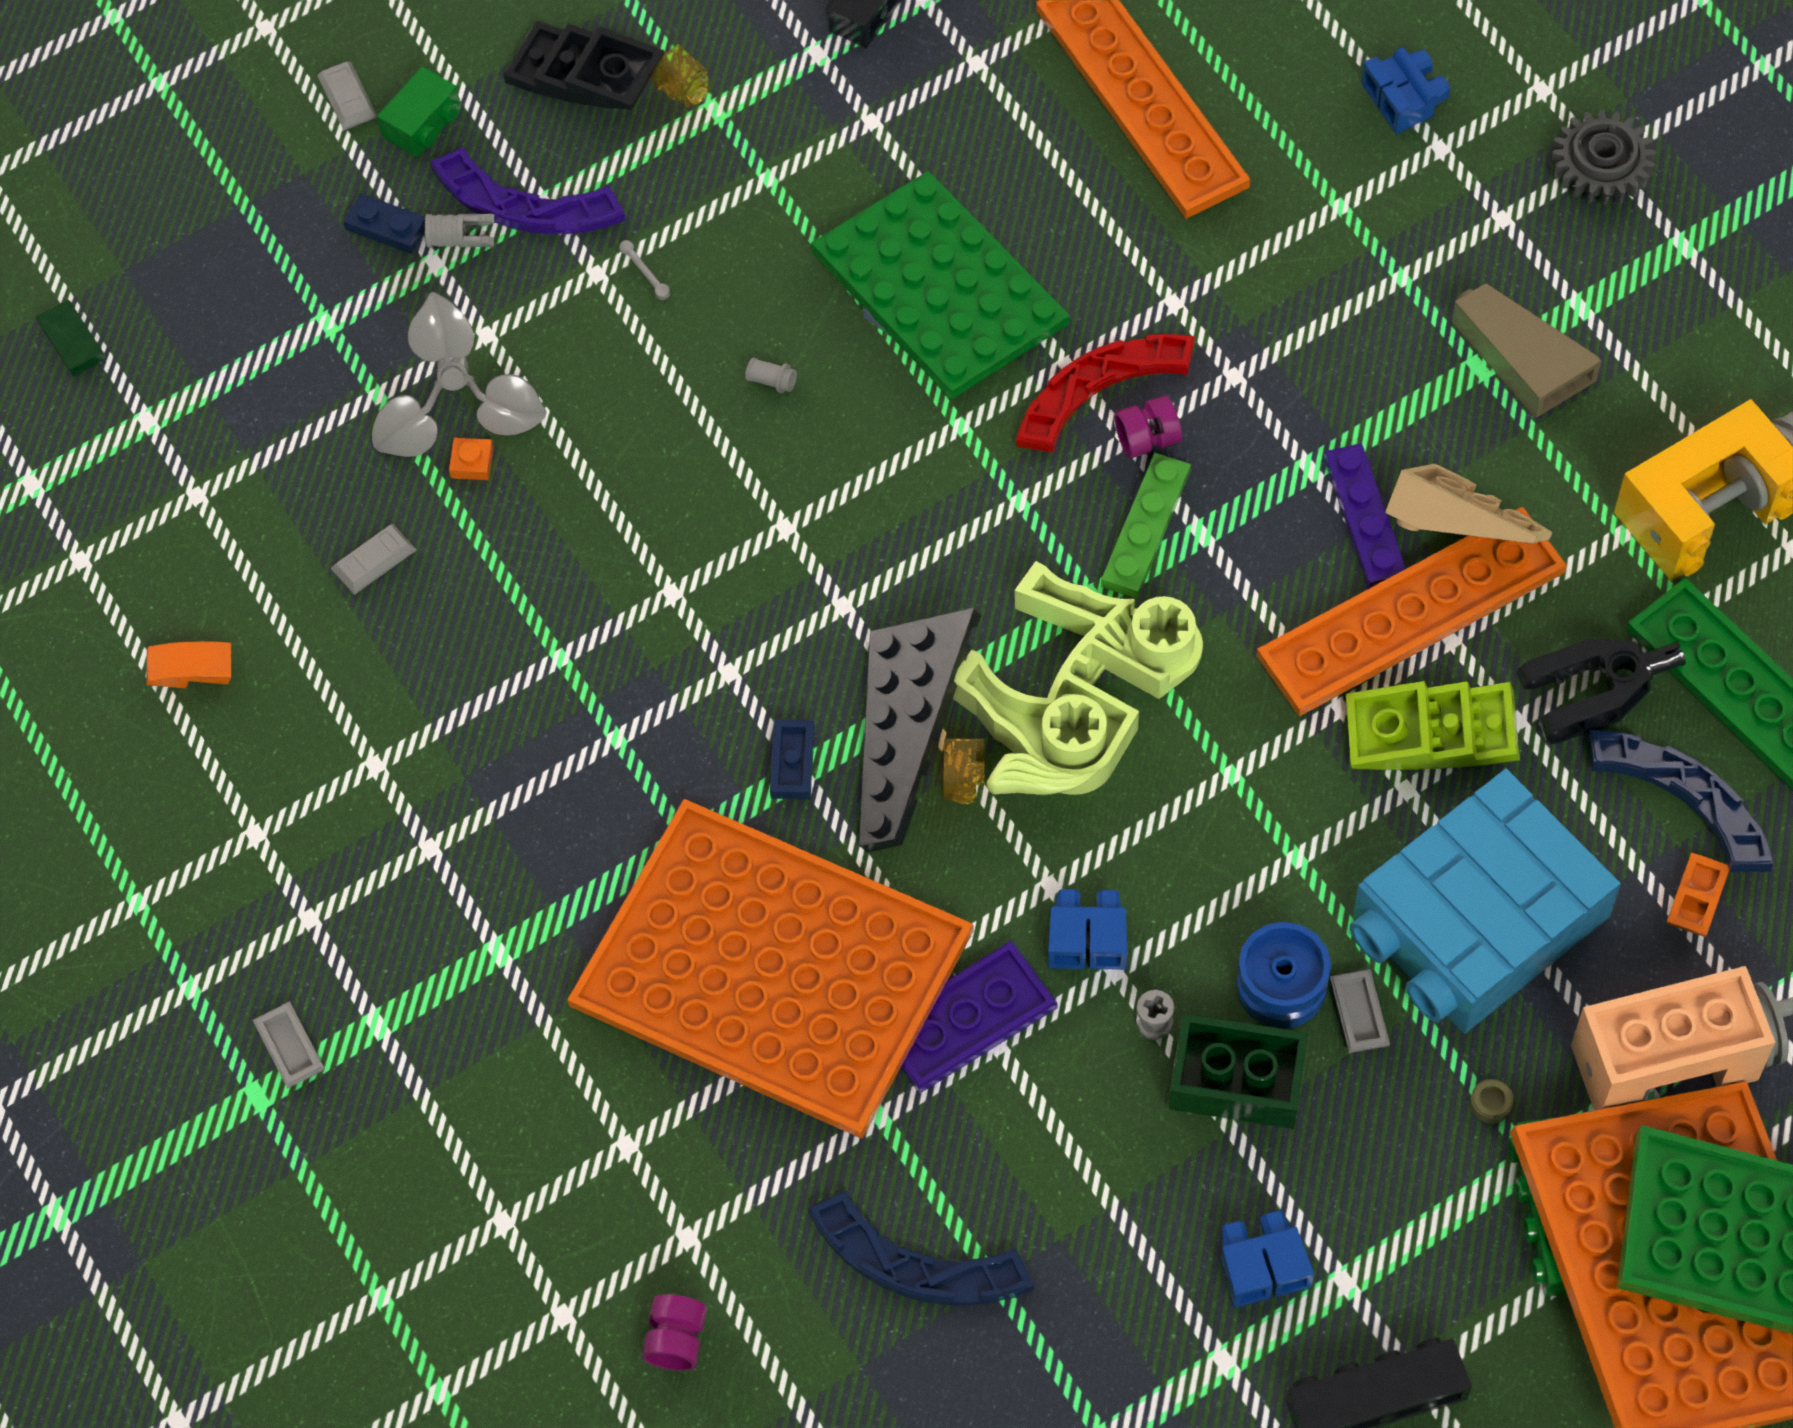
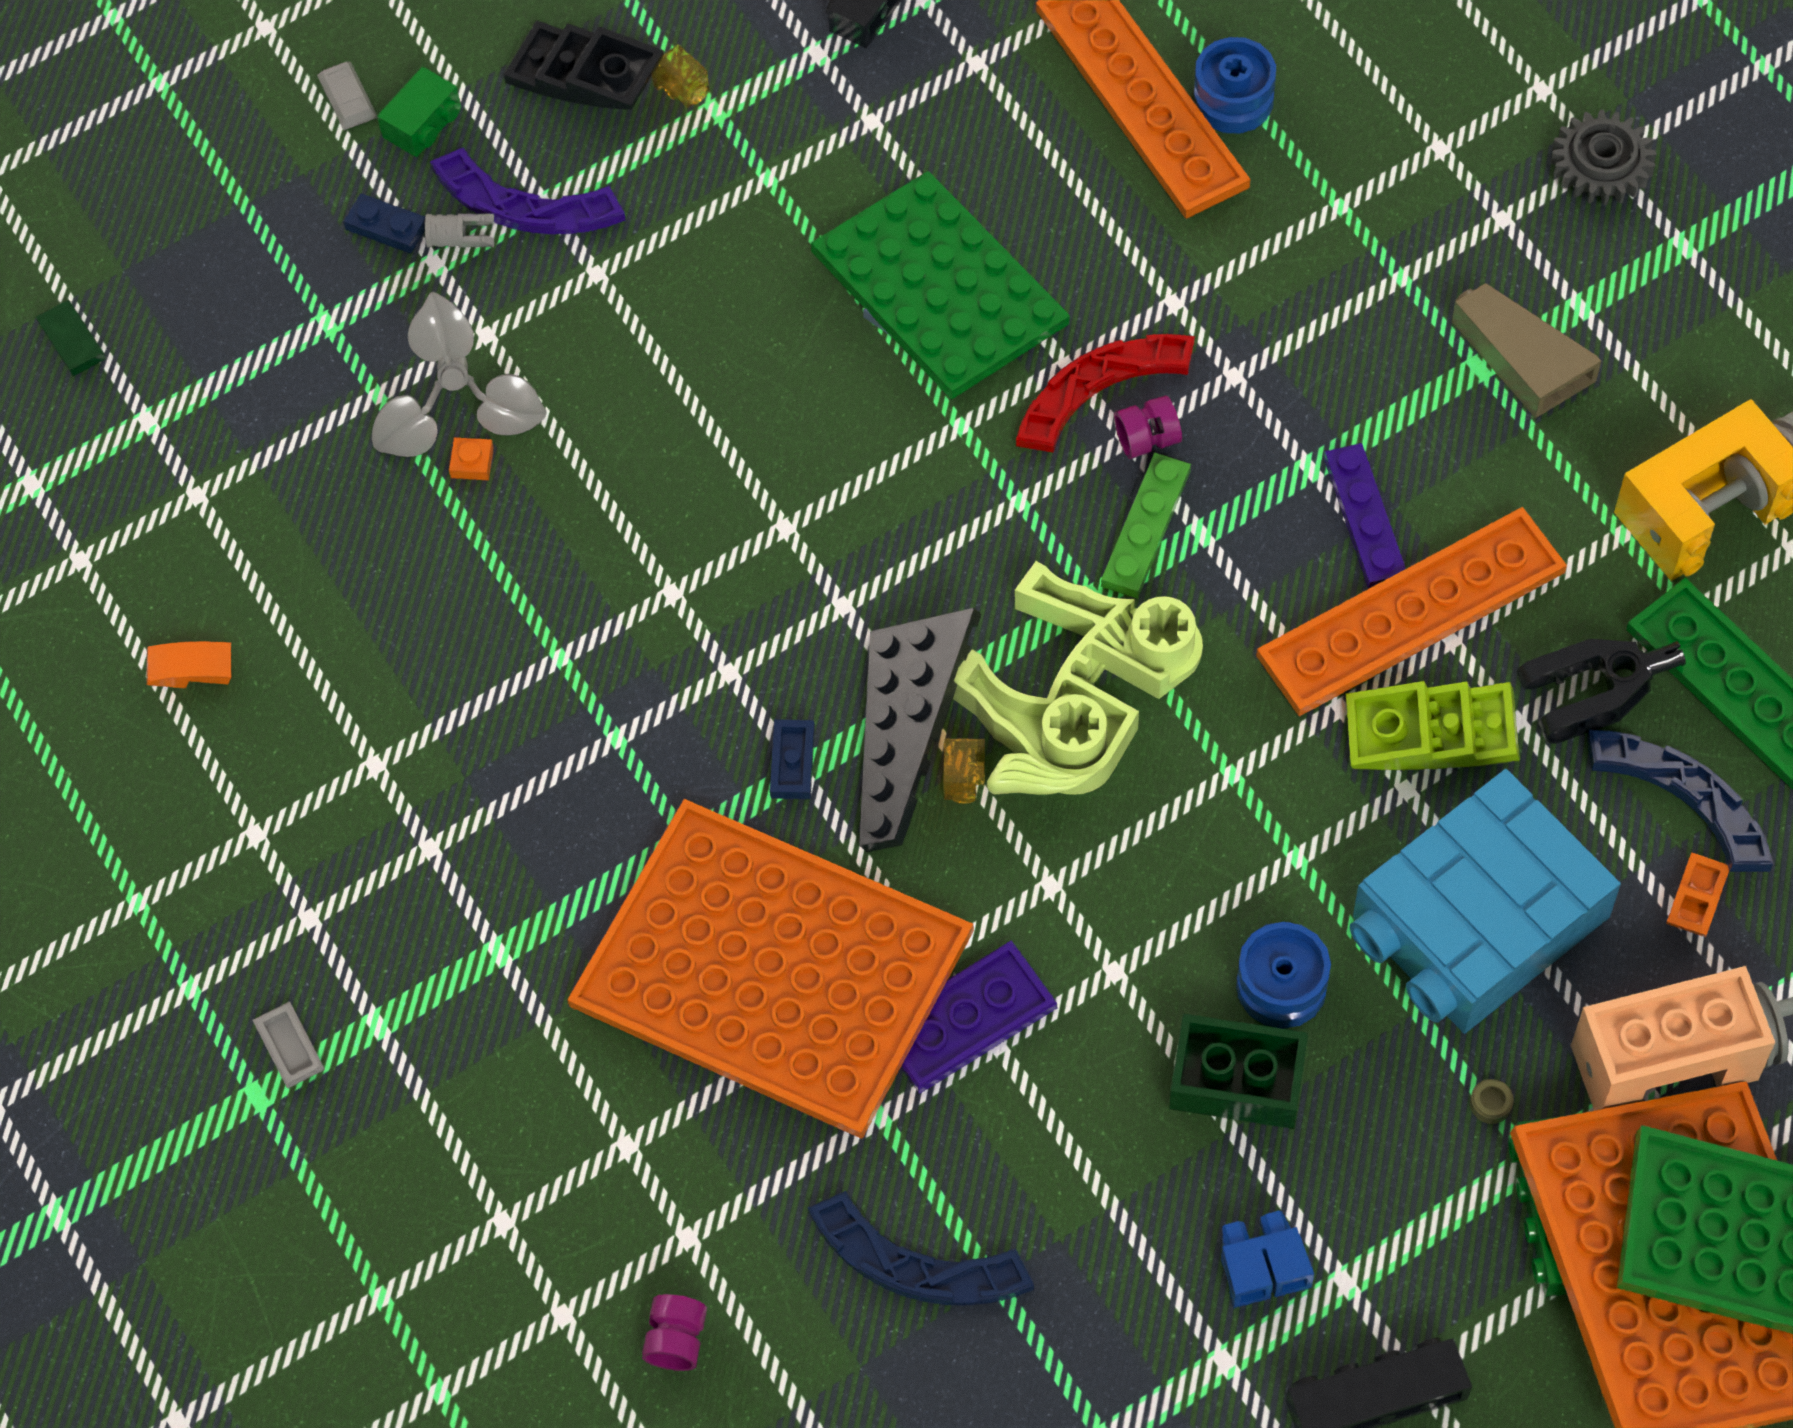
light grey tile [331,524,416,595] -> none
light grey hinge [619,240,670,300] -> none
light grey pin [746,358,797,394] -> none
blue hips [1048,889,1127,970] -> none
light grey bush [1136,990,1174,1040] -> none
light grey tile [1330,969,1390,1053] -> none
blue hips [1361,46,1450,134] -> none
tan wedge [1385,463,1552,543] -> none
none -> blue wheel [1194,37,1276,134]

